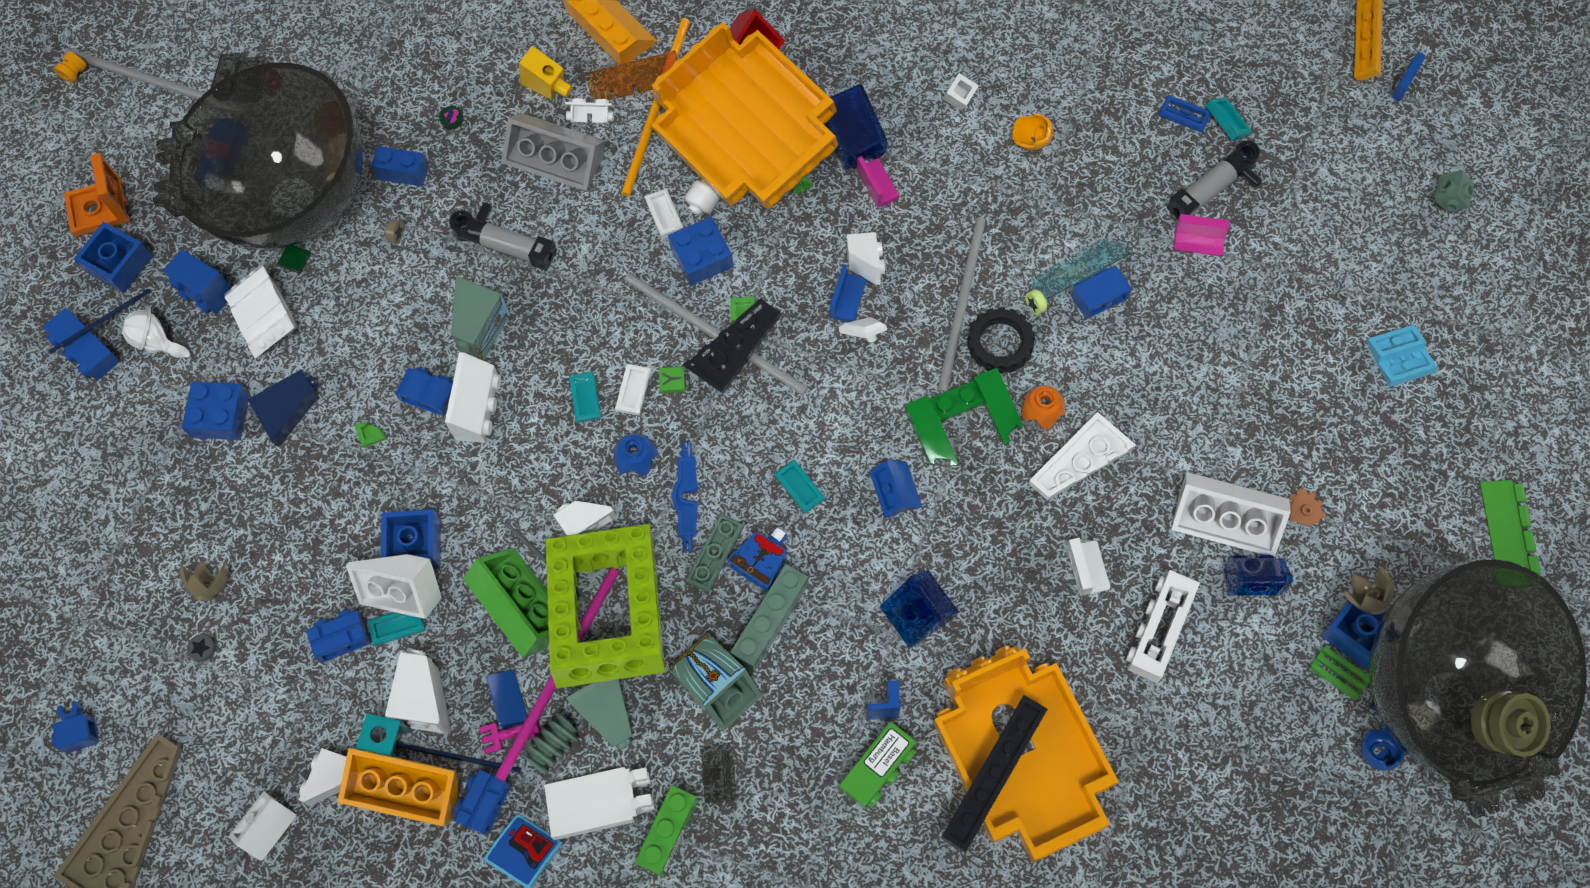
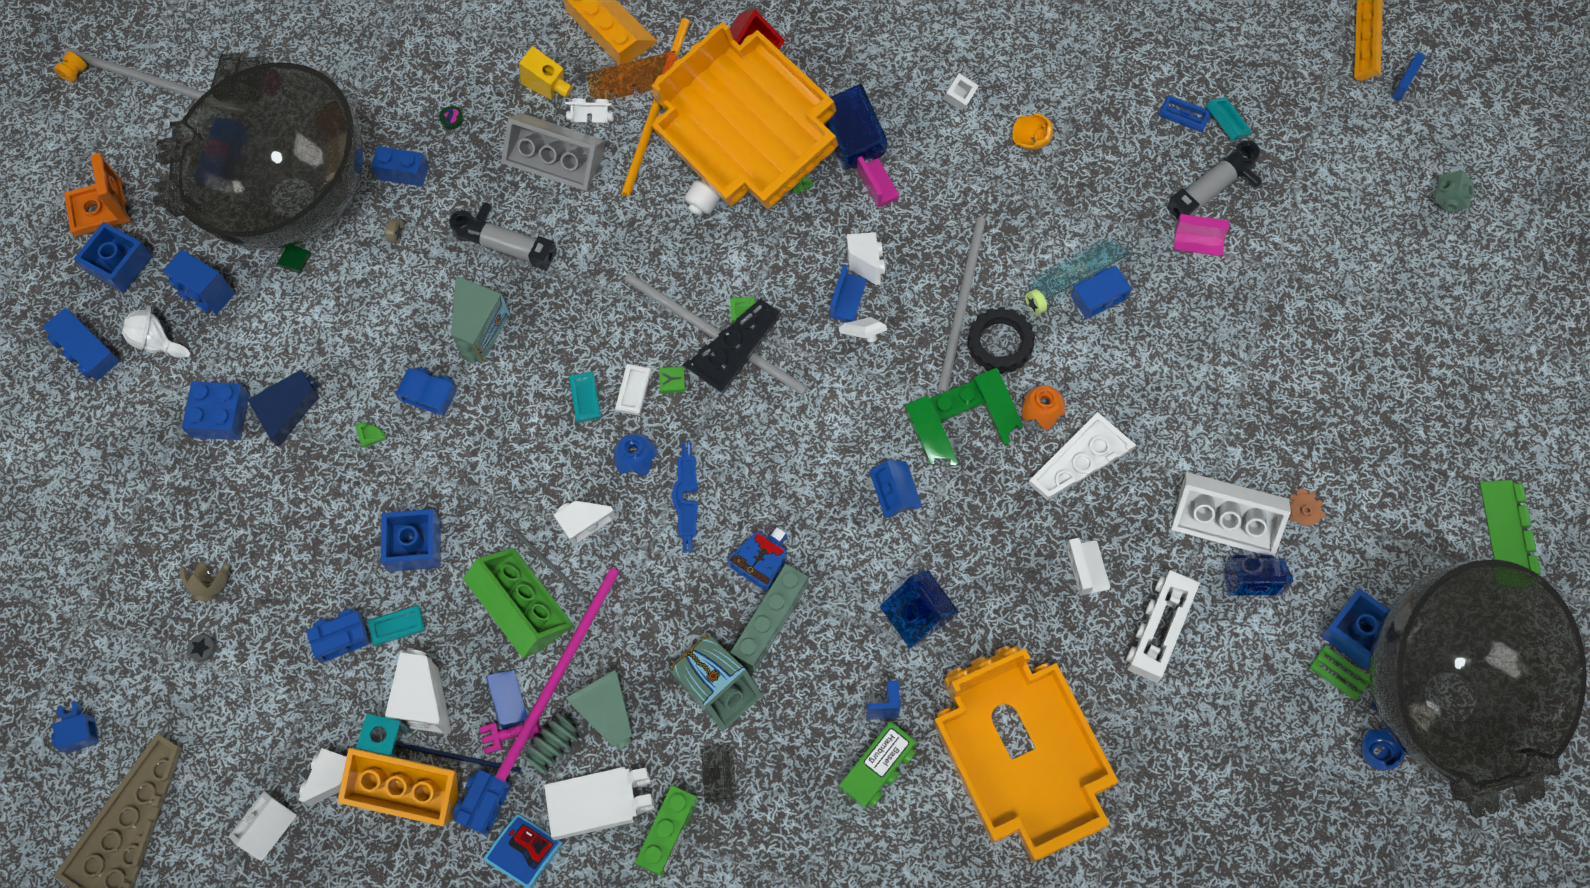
dark blue piece [48,289,150,354] -> none
white slope [224,263,298,358] -> none
white slope [346,554,442,619] -> none
white slope [445,352,501,443] -> none
lime brick [546,524,665,689] -> none
white tile [644,188,683,238] -> none
blue brick [668,216,734,286] -> none
sand green tile [685,514,744,593] -> none
teal tile [774,460,825,514] -> none
black plate [941,695,1048,853] -> none
dark tan piece [1342,566,1394,614] -> none
medium azure slope [1367,325,1438,387] -> none
olive wheel [1471,690,1551,757] -> none

